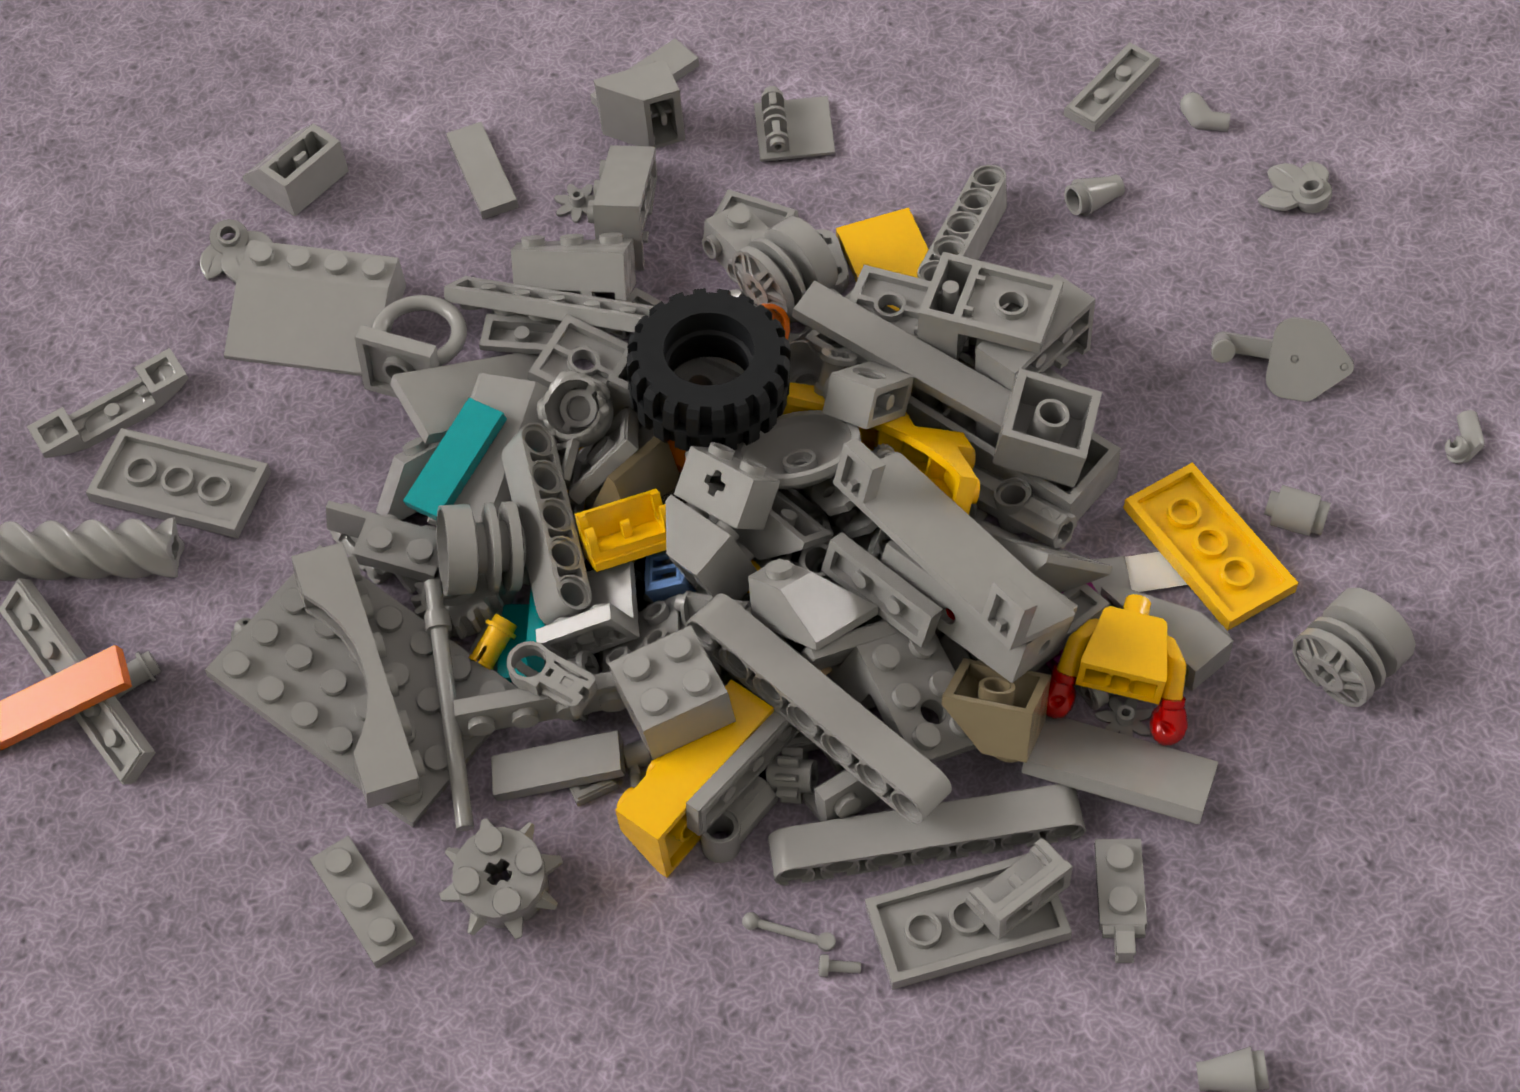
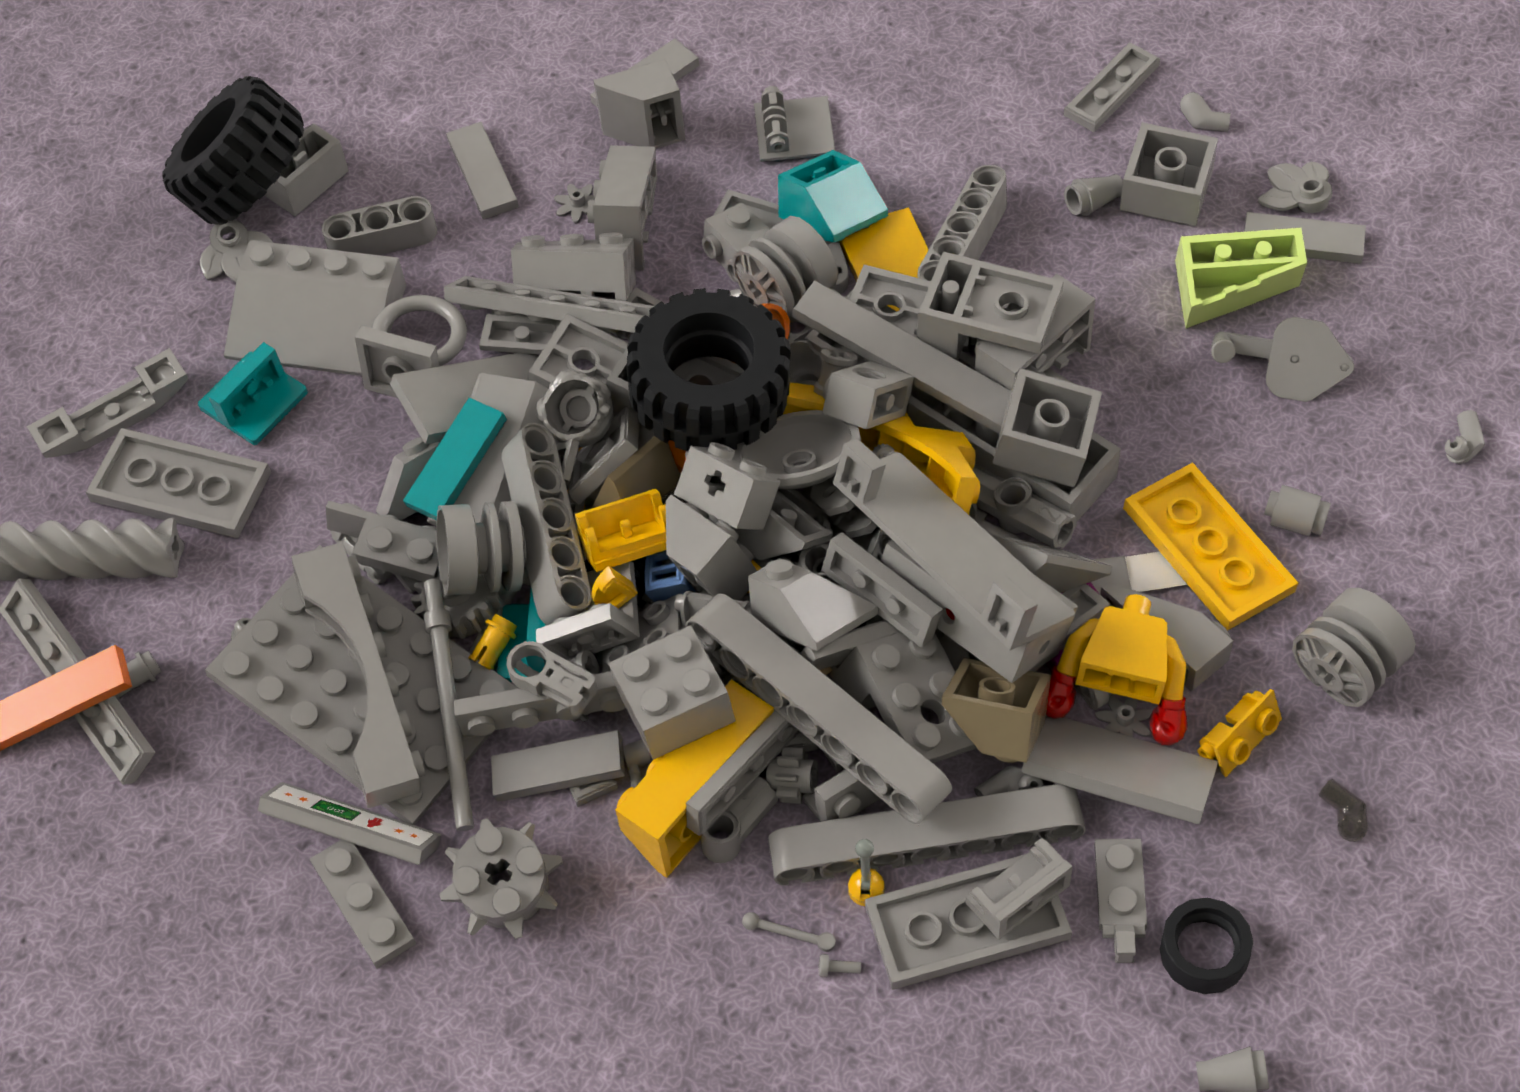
none -> black tyre [162,76,304,225]
none -> teal bracket [198,342,308,445]
none -> light grey tile [258,782,441,865]
none -> light grey beam [322,196,437,255]
none -> yellow tile [591,566,638,609]
none -> teal slope [778,150,888,243]
none -> hinge [848,839,885,906]
none -> light grey arm [974,766,1044,797]
none -> light grey brick [1120,122,1218,226]
none -> black tyre [1159,897,1253,994]
none -> yellowish green wedge [1175,228,1307,328]
none -> yellow hinge [1197,689,1282,777]
none -> light grey tile [1244,212,1366,264]
none -> clear smoke arm [1319,778,1368,842]

